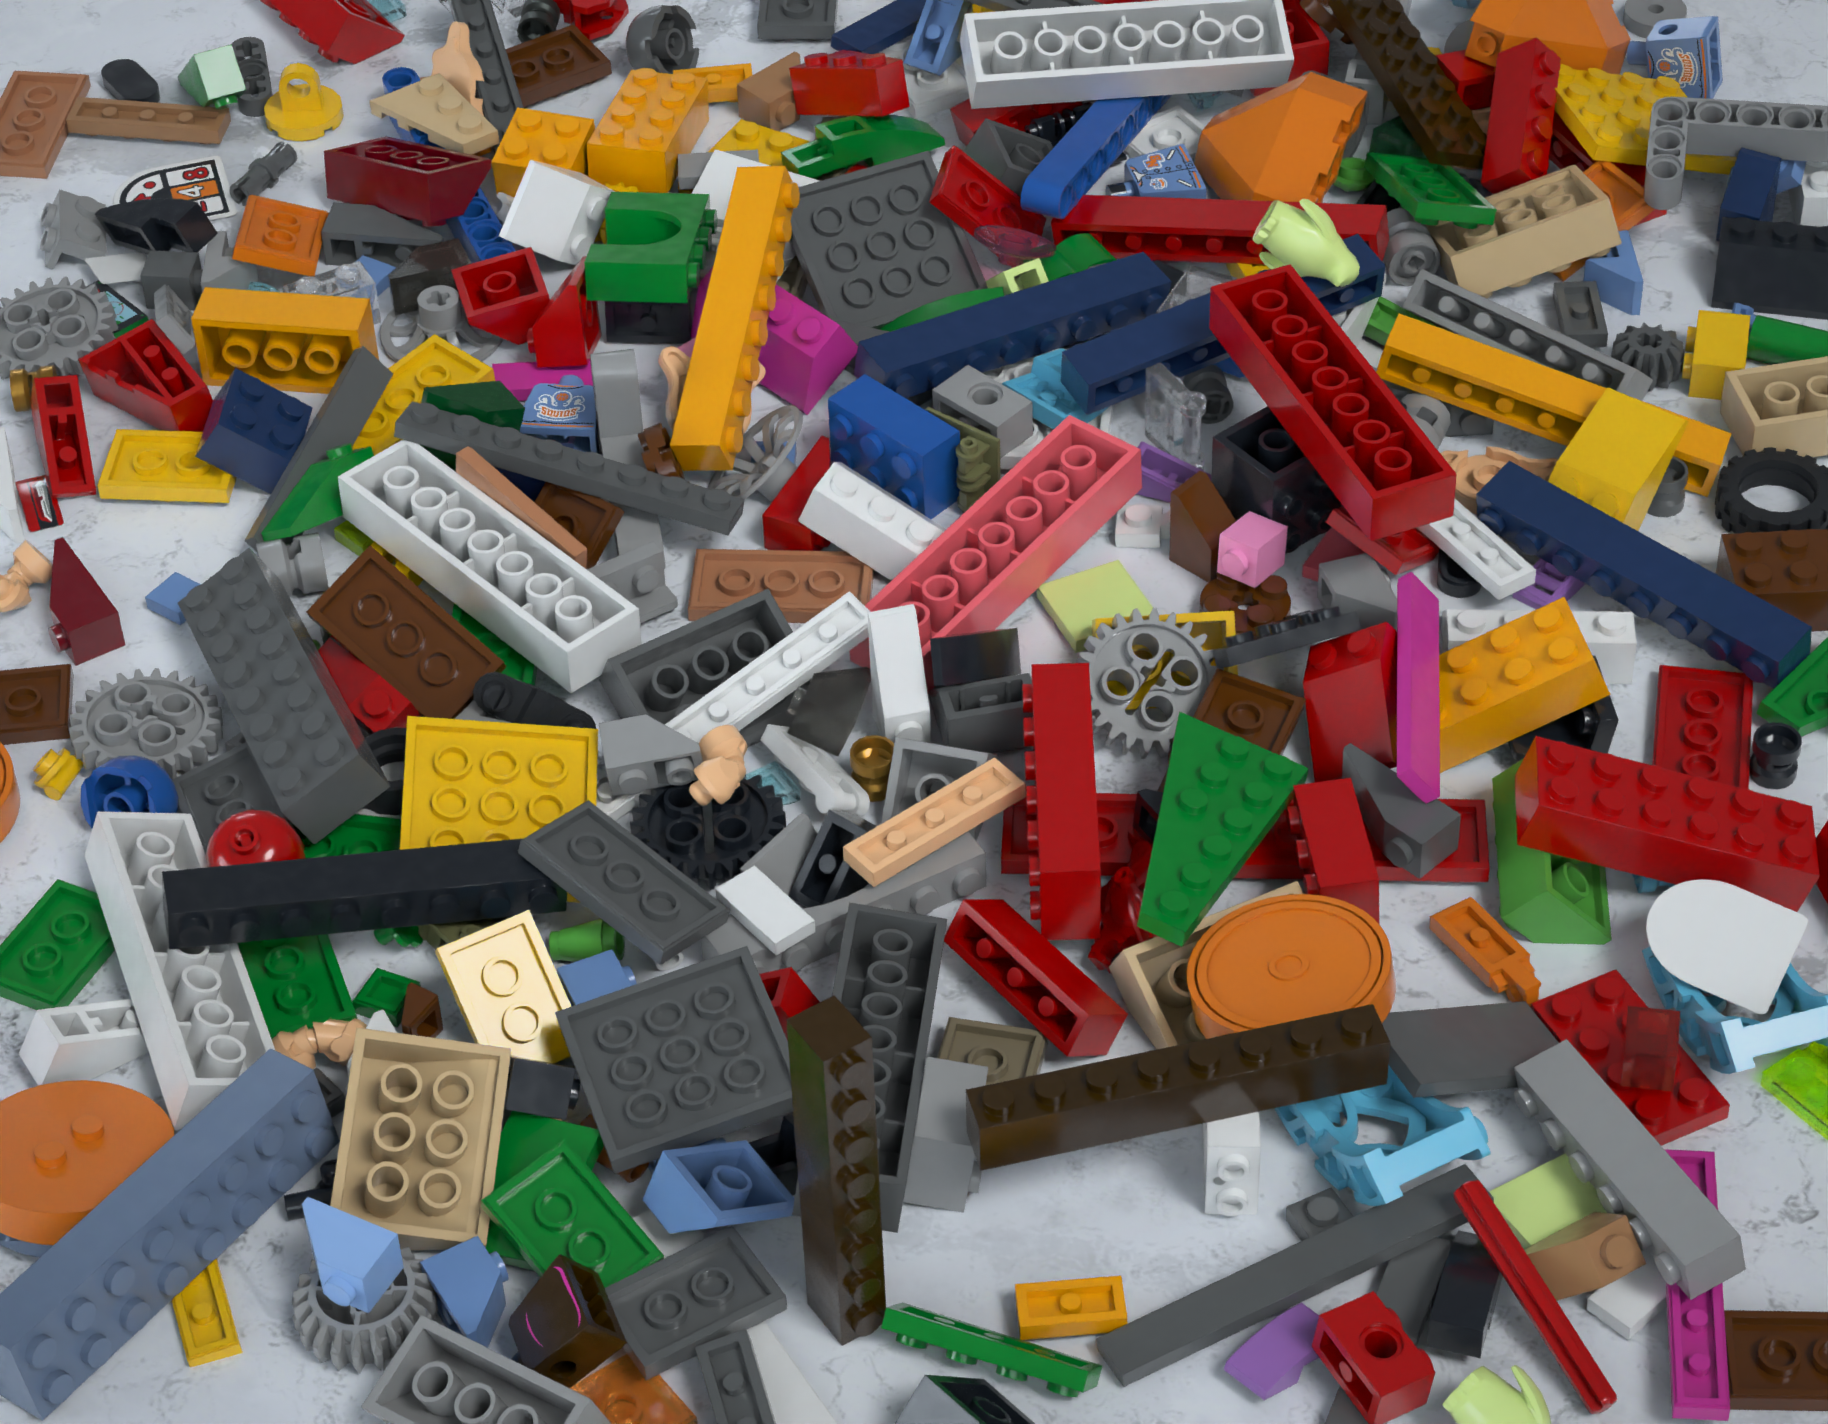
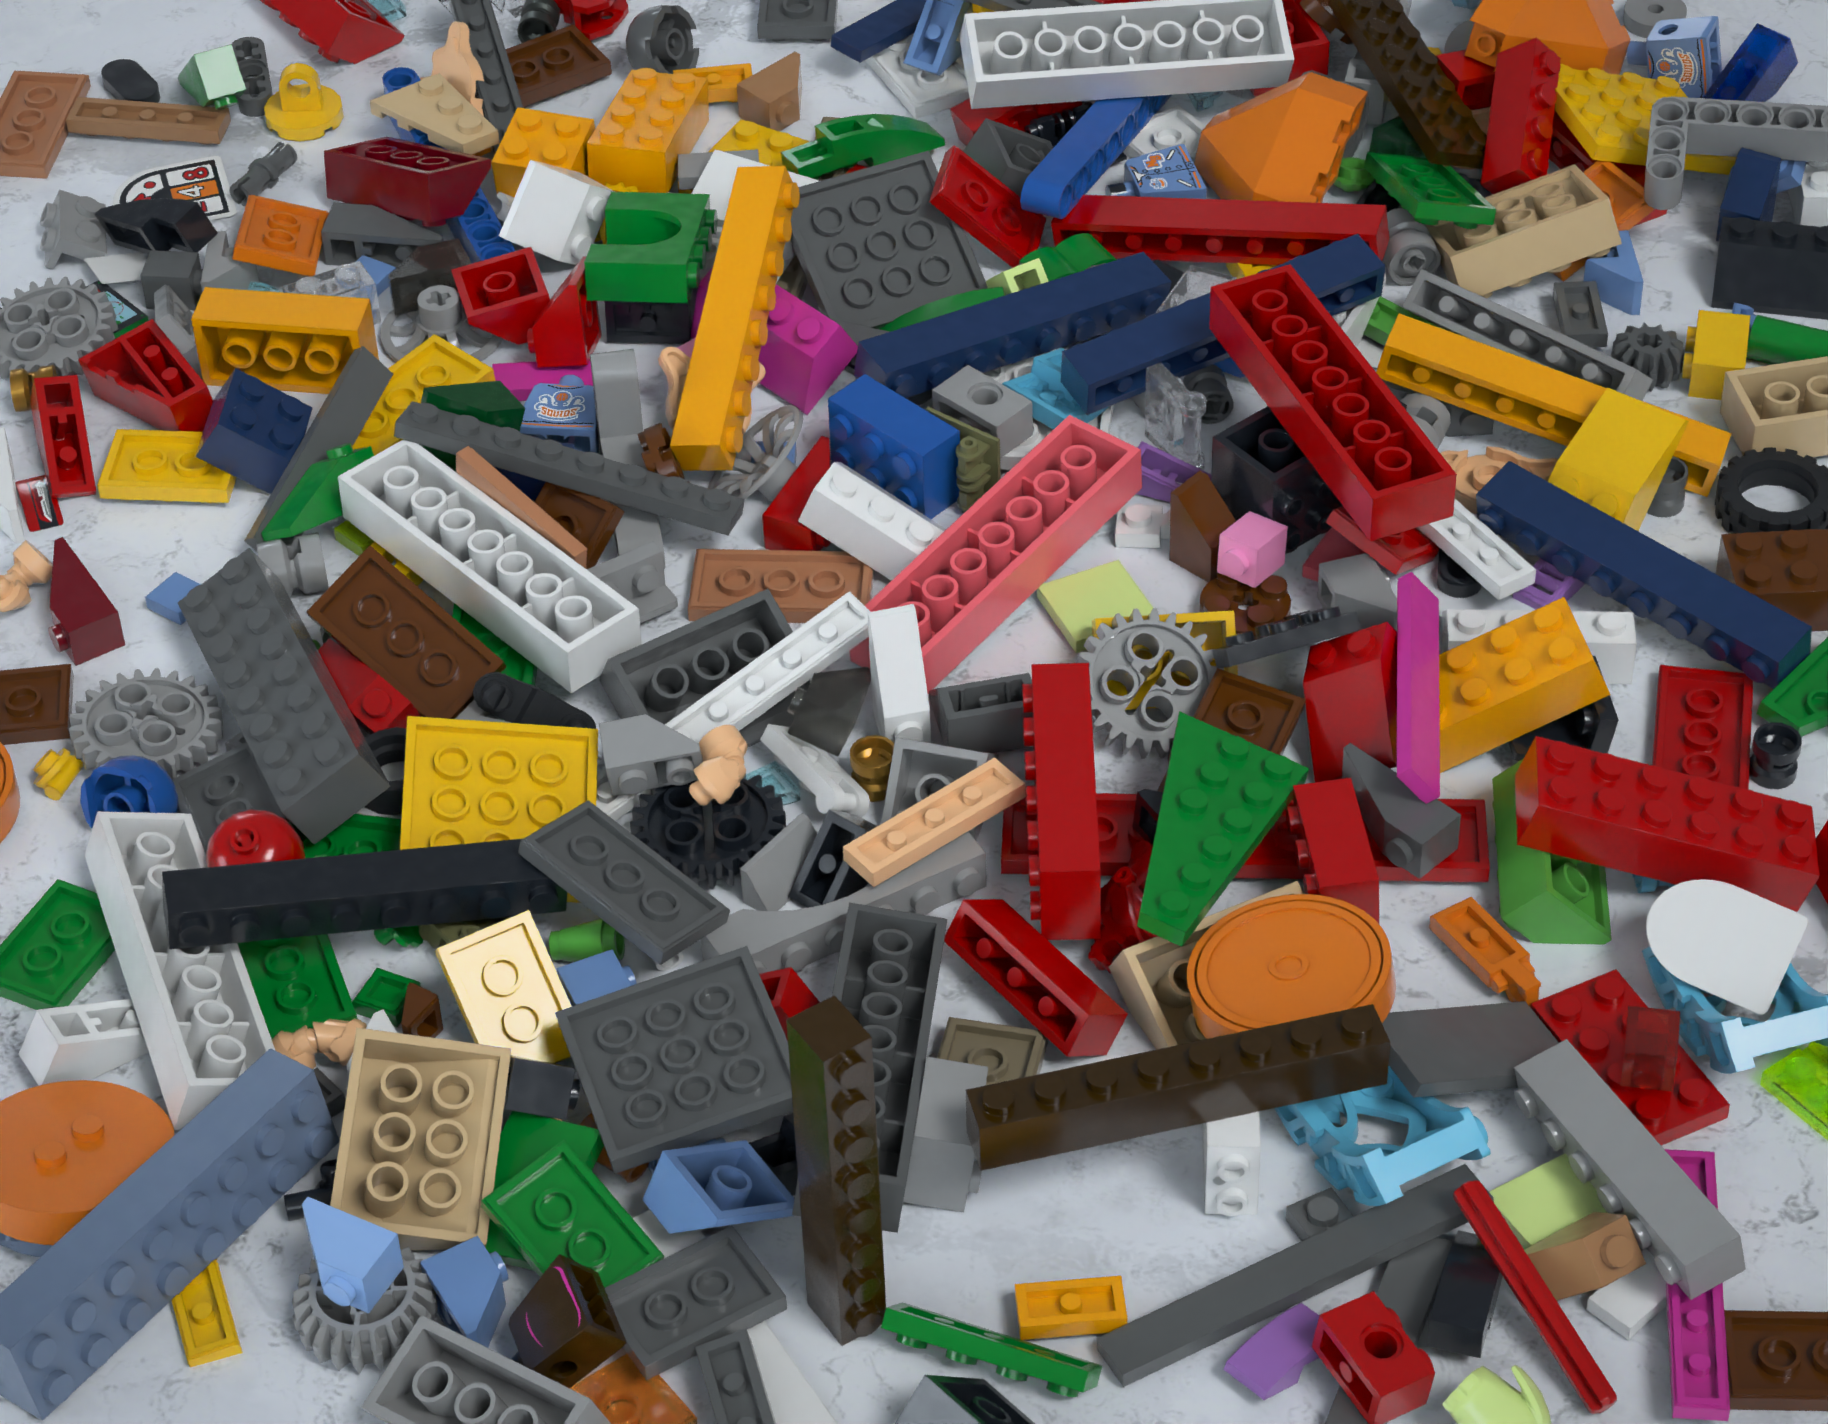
white tile [715,865,815,955] -> none
red wedge [789,50,910,117] -> none
black slope [930,628,1021,686] -> none
clear pink dish [974,225,1056,267] -> none
yellowish green animal [1252,198,1360,287] -> none
none -> clear blue slope [1703,23,1798,102]

